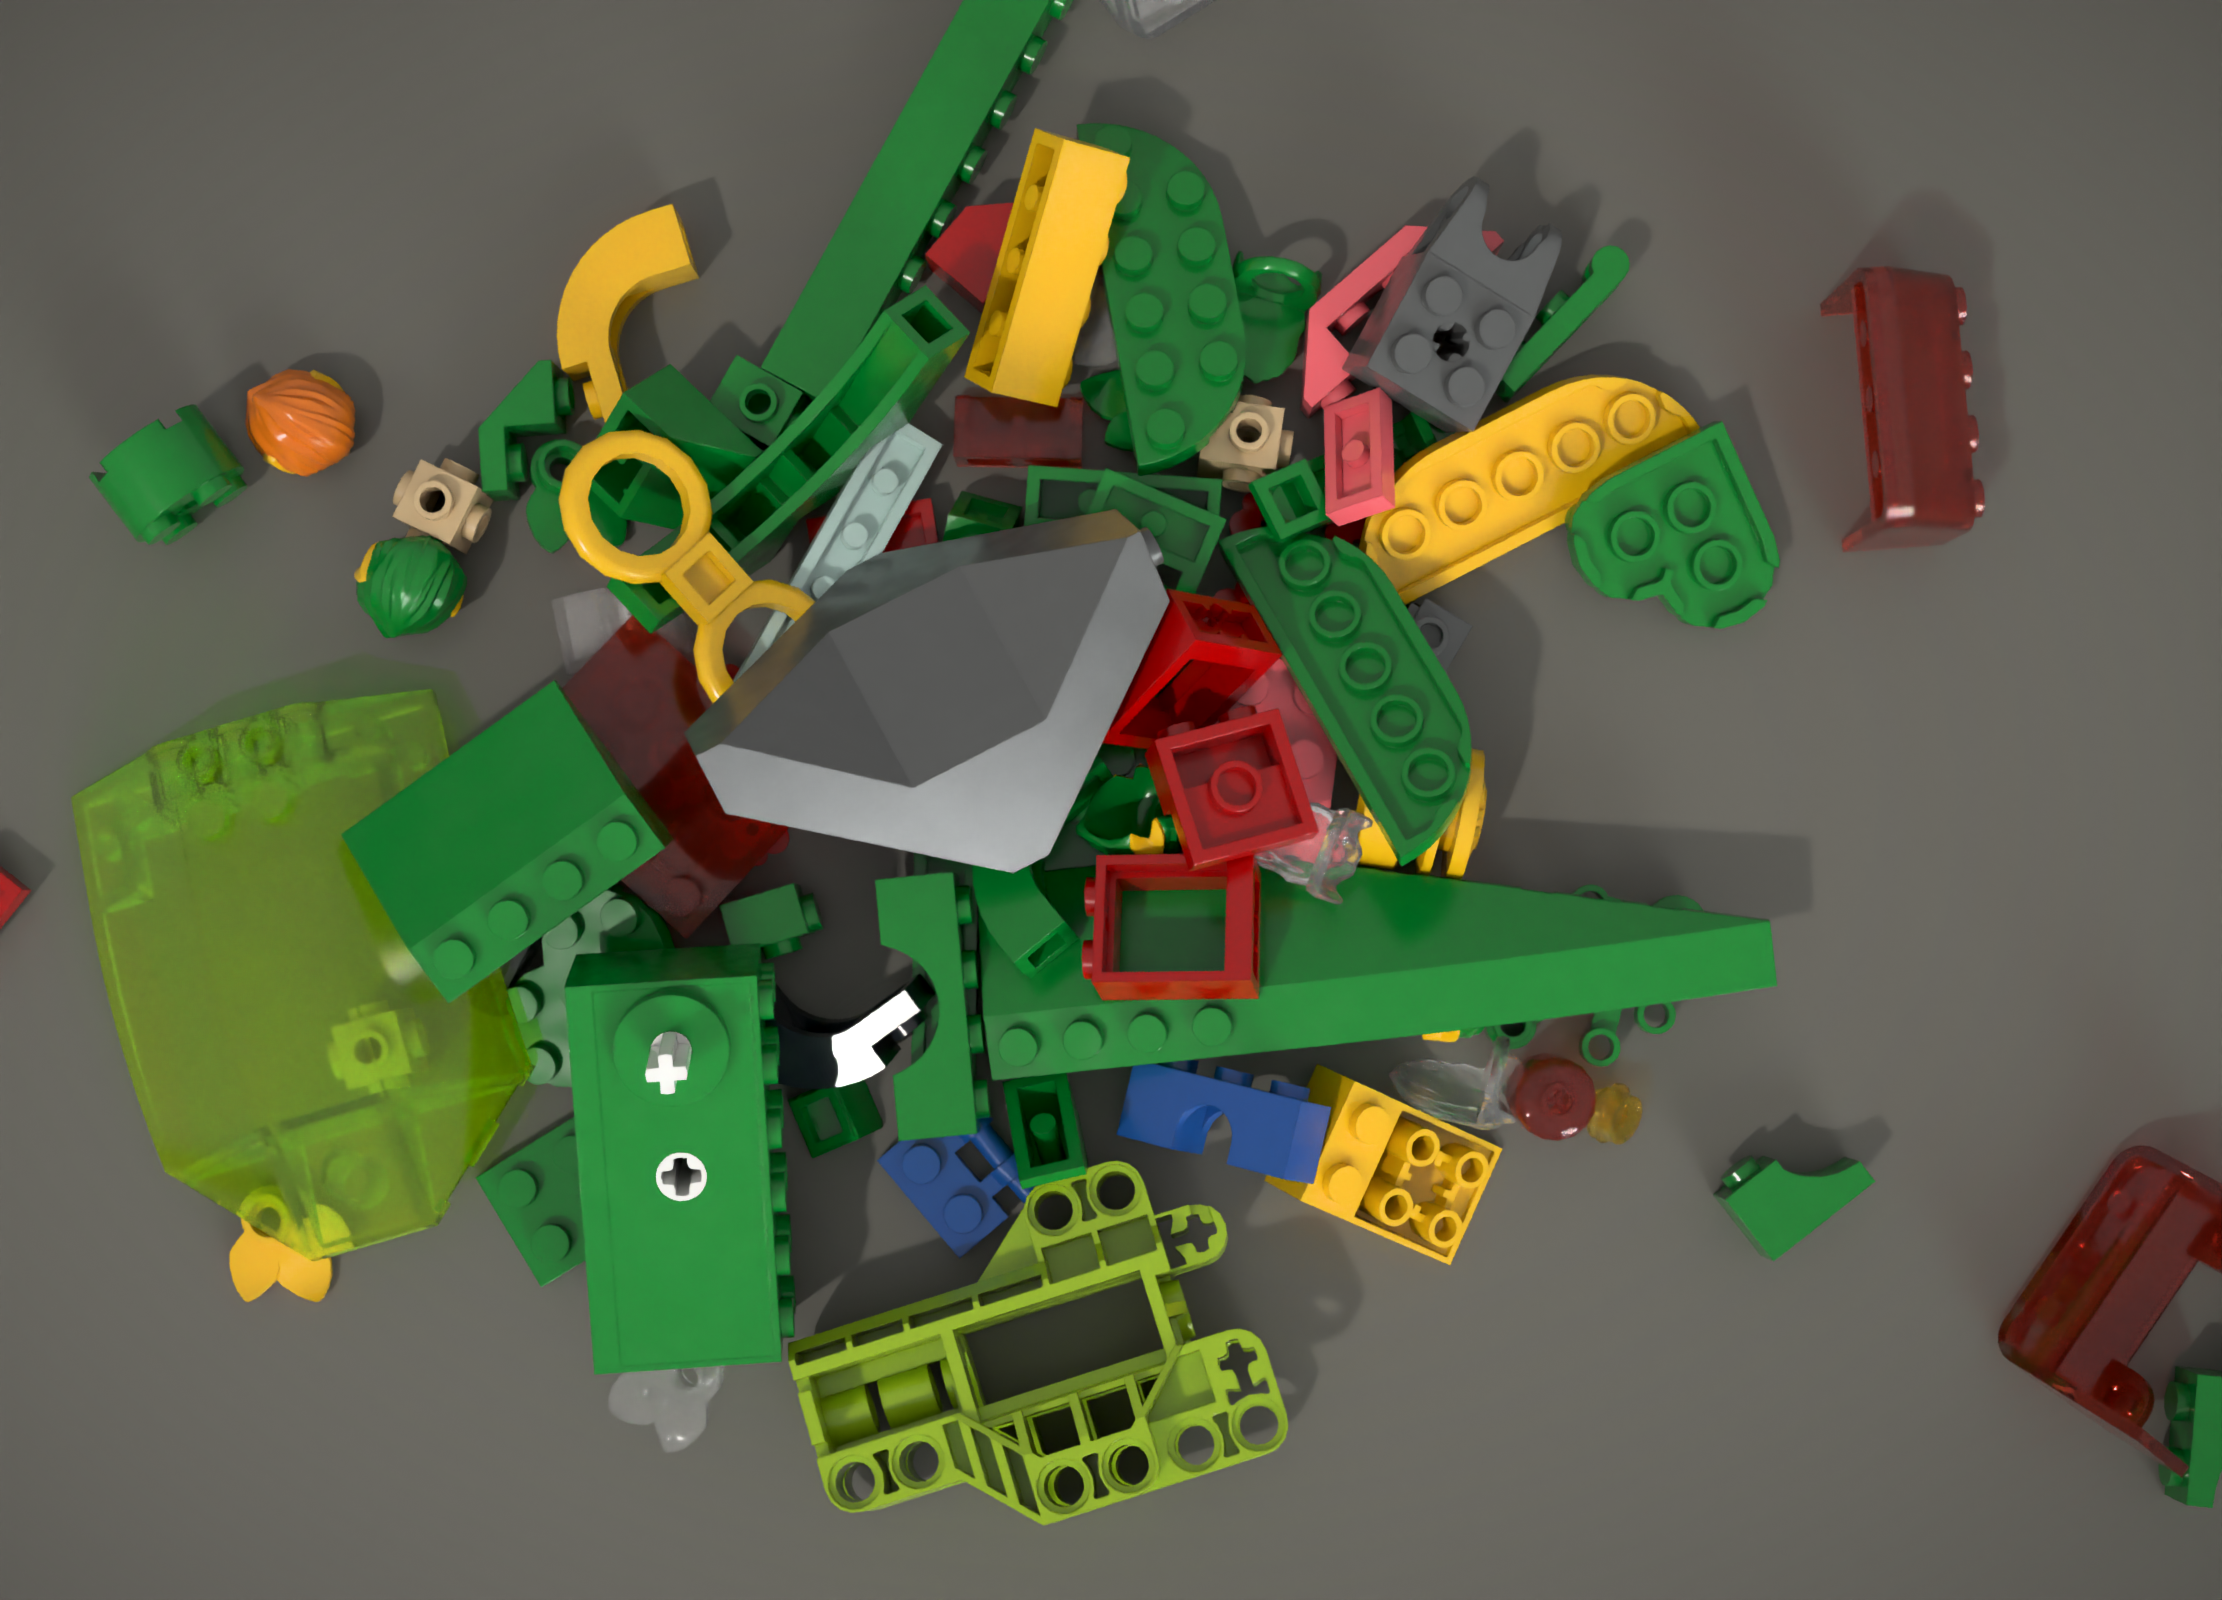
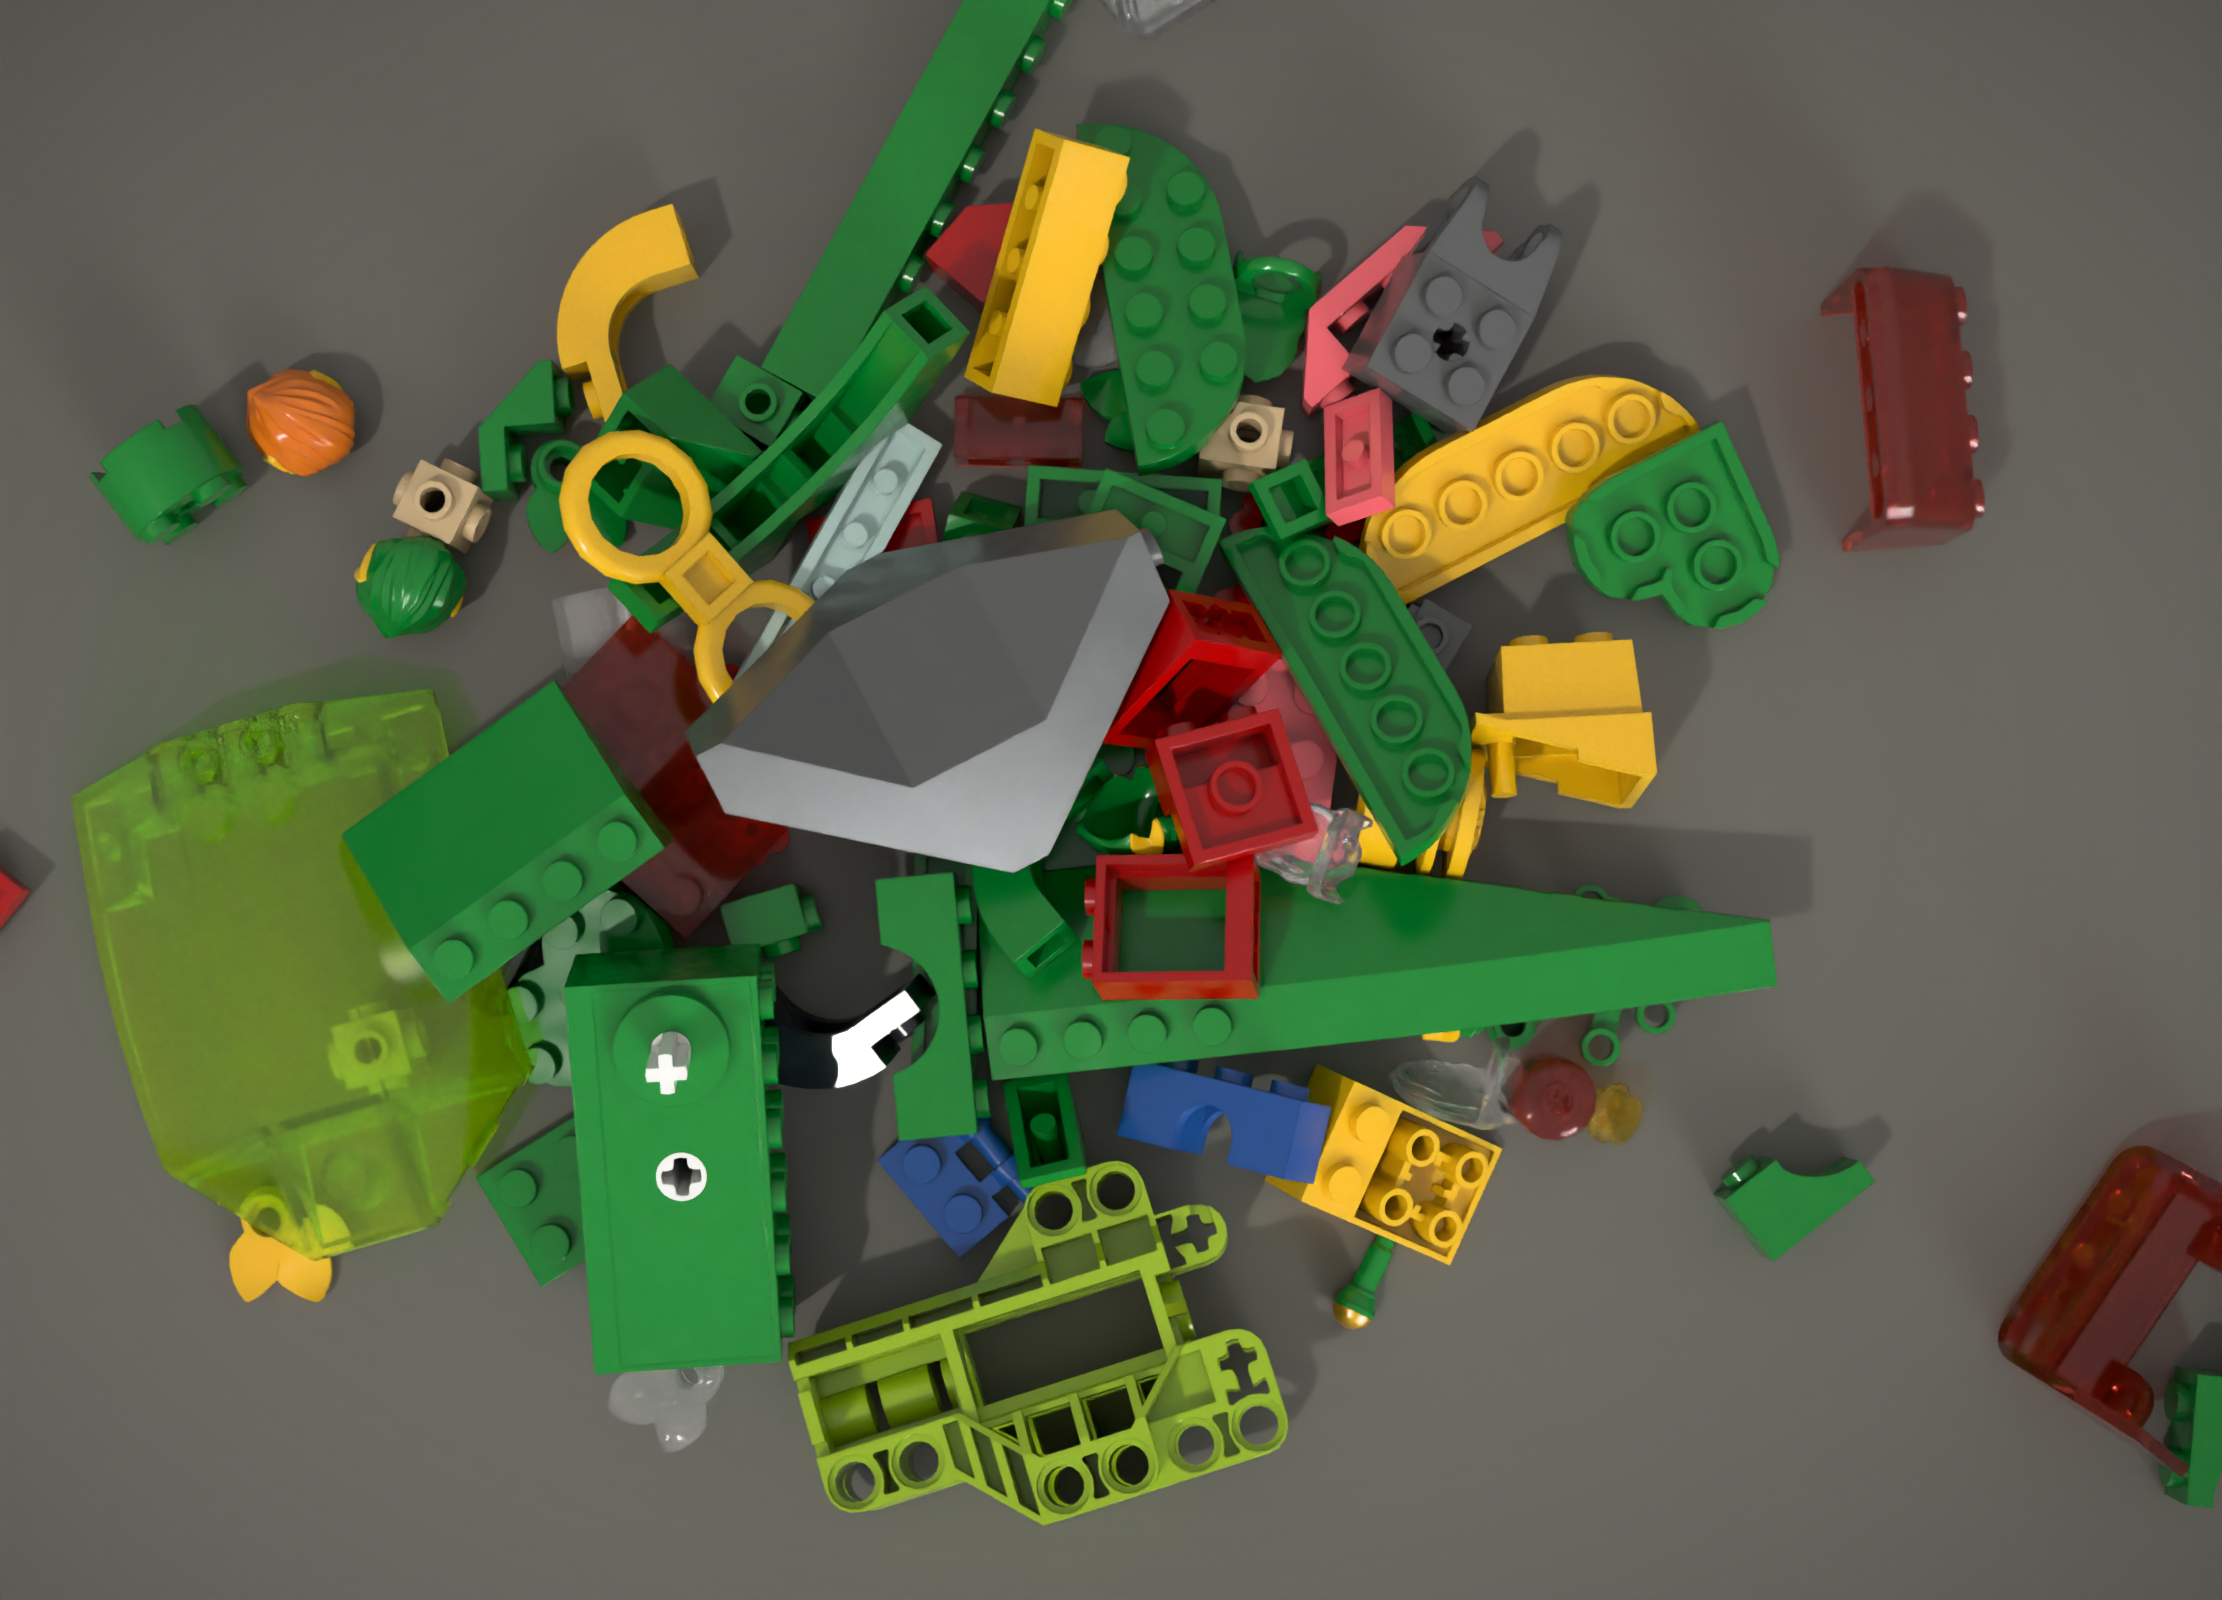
green slope [787,1079,883,1159] -> none
green plate [1495,245,1630,403] -> none
none -> green piece [1332,1235,1395,1330]
none -> yellow piece [1469,632,1657,809]

